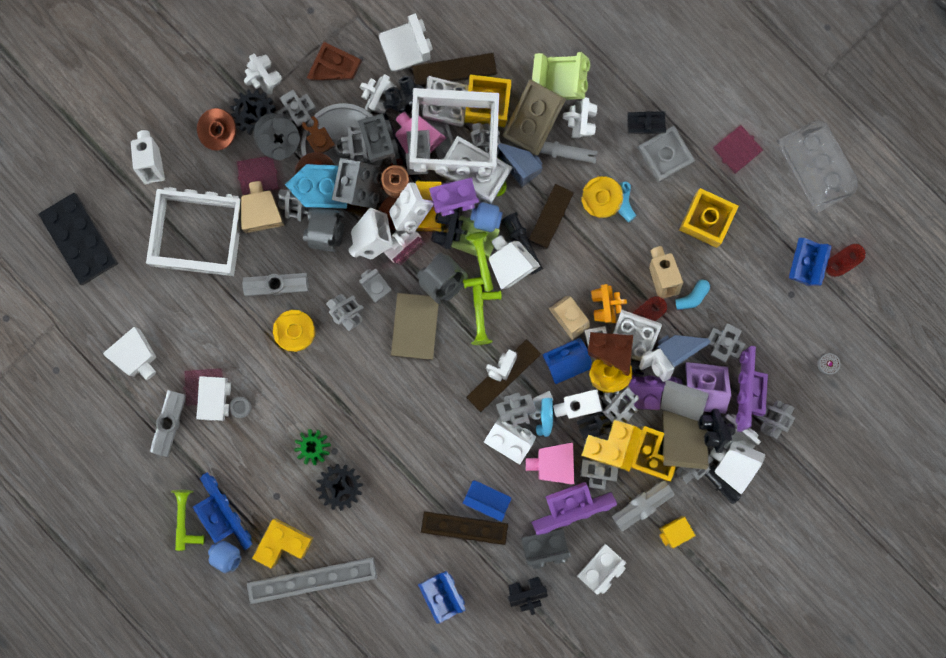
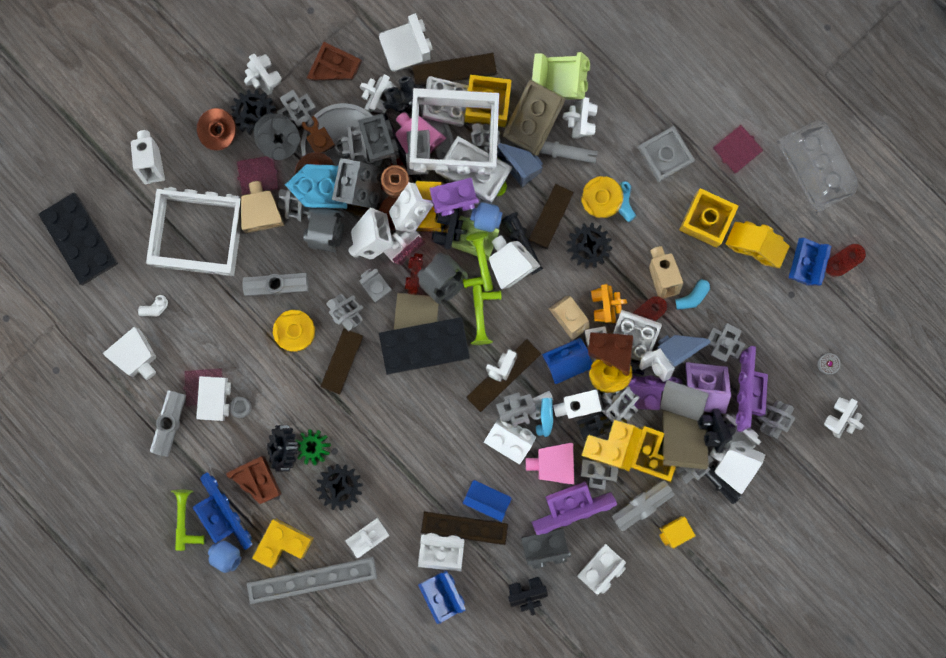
black hips [627,111,666,134] -> none
none -> white arm [138,295,168,317]
none -> copper wing [226,456,282,504]
none -> black gear [267,425,298,472]
none -> dark brown tile [320,328,364,395]
none -> white hips [345,518,390,559]
none -> black plate [379,317,470,375]
none -> clear red plate [405,253,424,295]
none -> white bracket [418,533,464,571]
none -> black gear [566,223,612,269]
none -> yellow brick [725,221,790,269]
none -> white hips [824,397,864,438]

